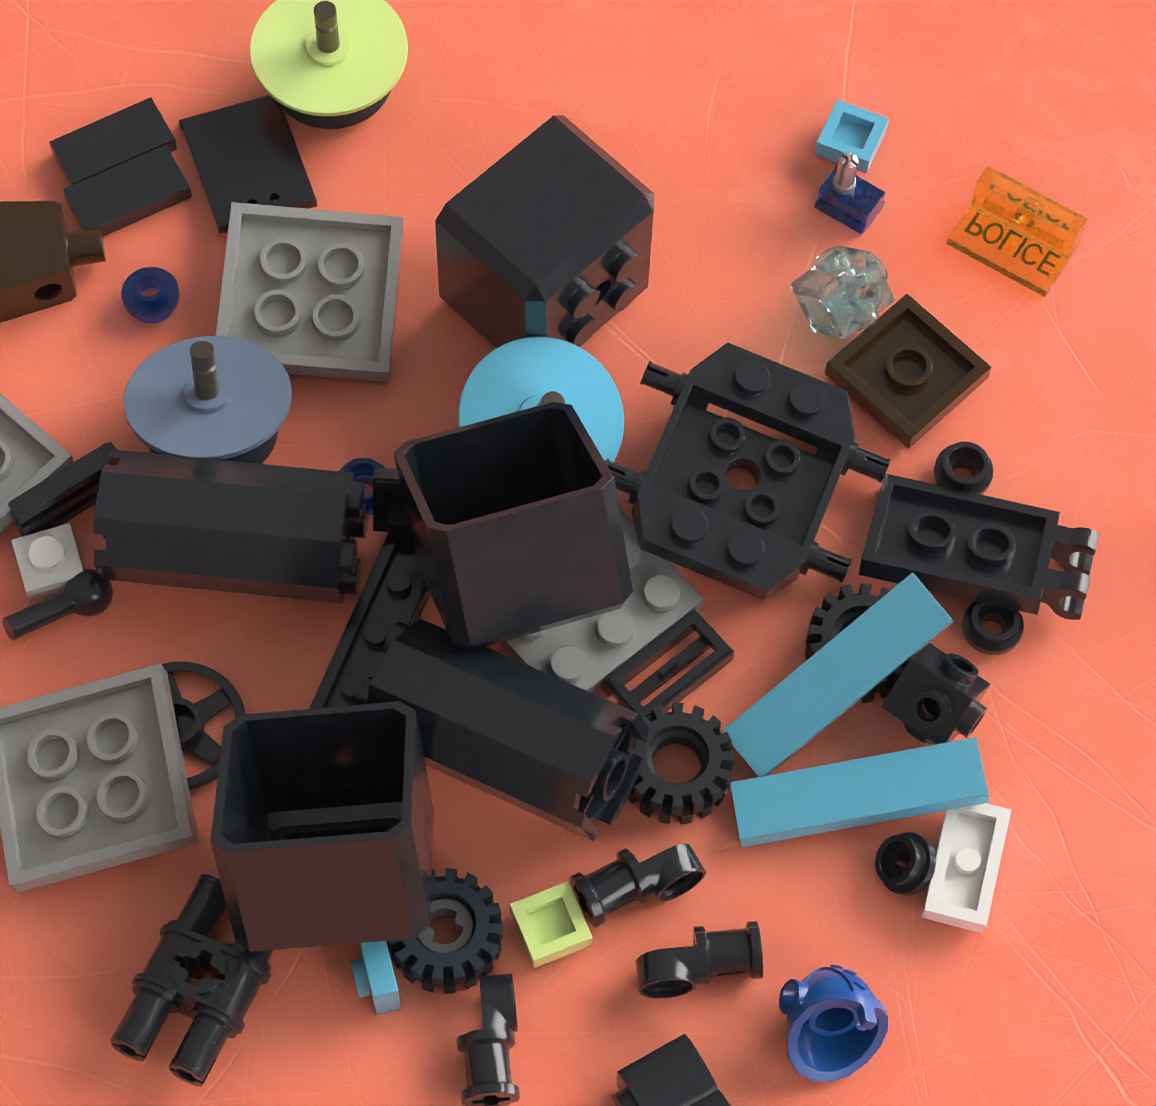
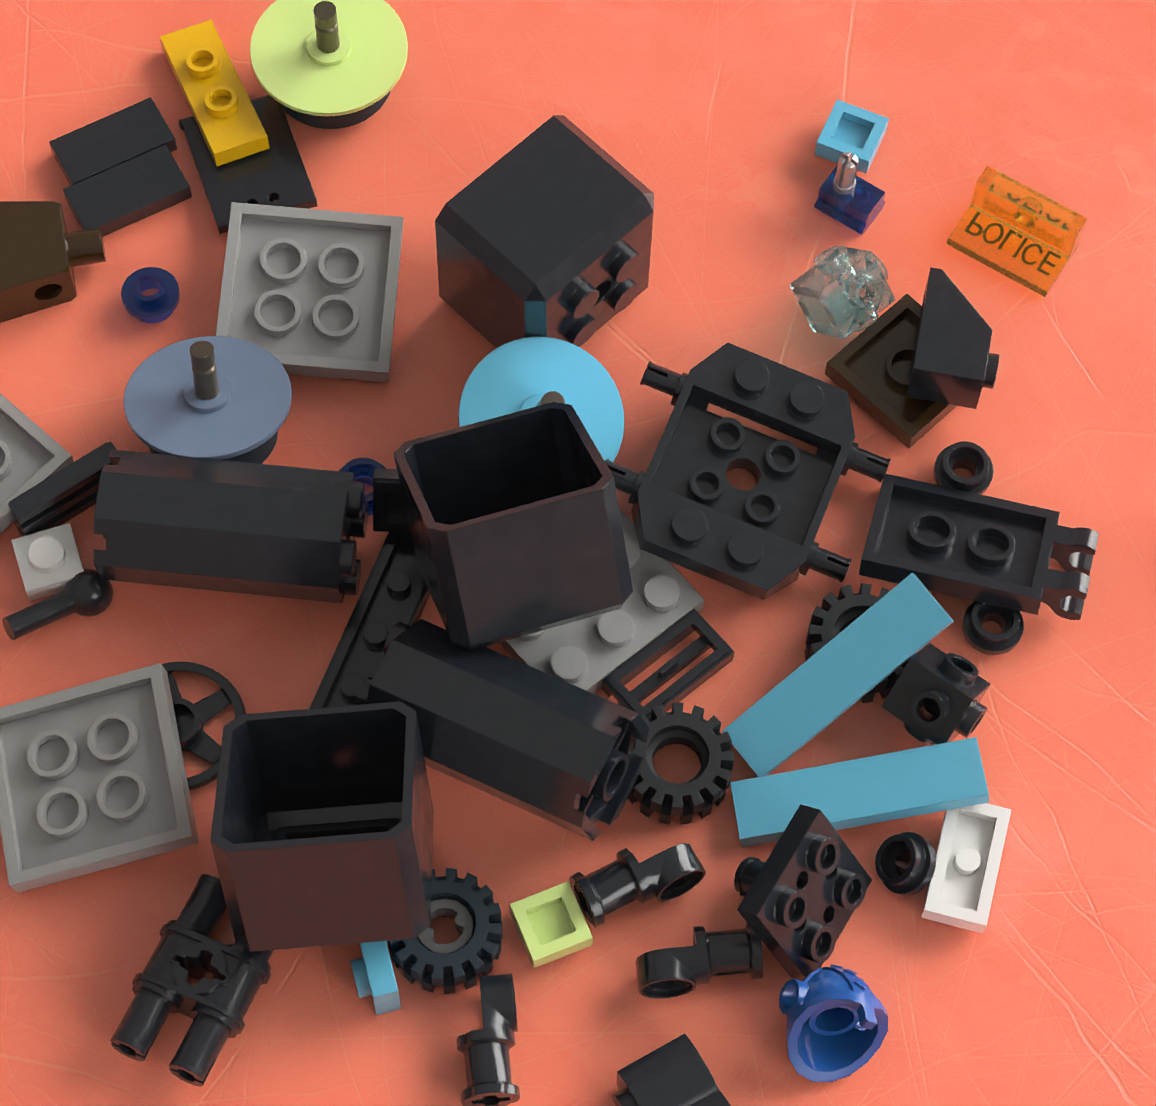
none -> yellow plate [160,19,270,166]
none -> black plate [734,804,872,981]
none -> black slope [906,267,1000,409]

